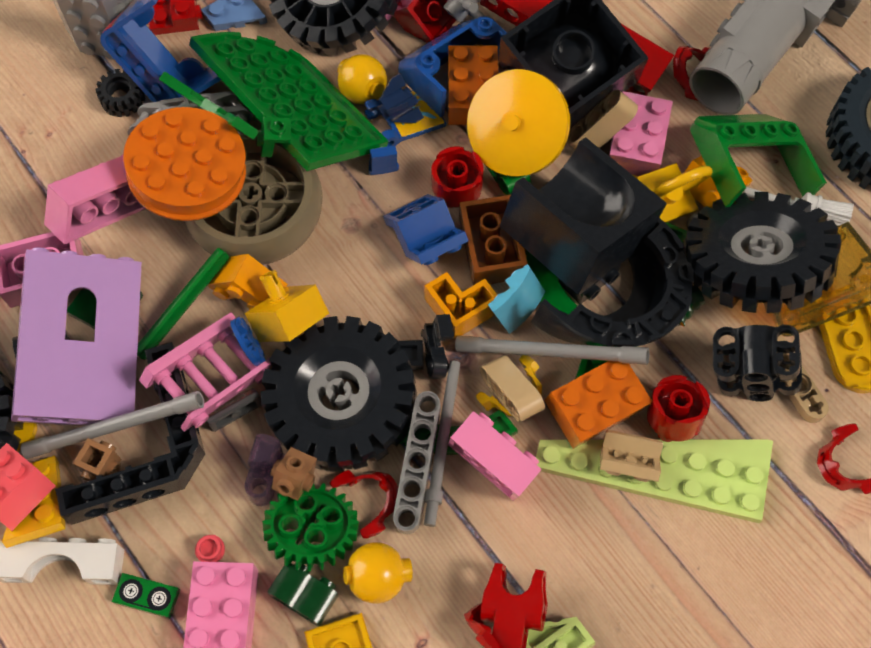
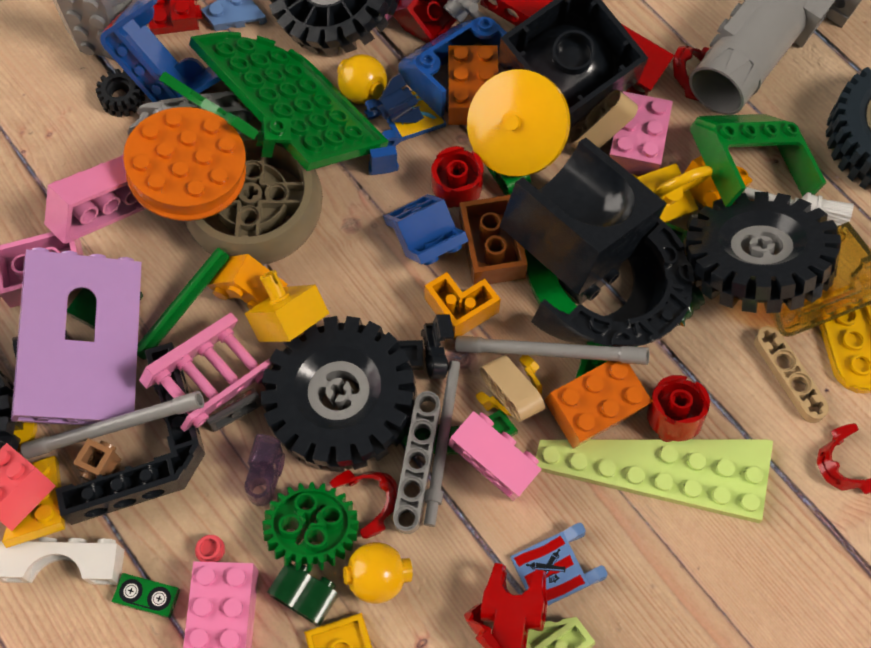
blue wheel [230,316,266,366] -> none
medium nougat brick [271,447,317,501] -> none
medium azure slope [488,264,545,334] -> none
tan bracket [600,430,663,482] -> none
black piece [713,324,802,402] -> none
none -> flag [510,523,608,606]

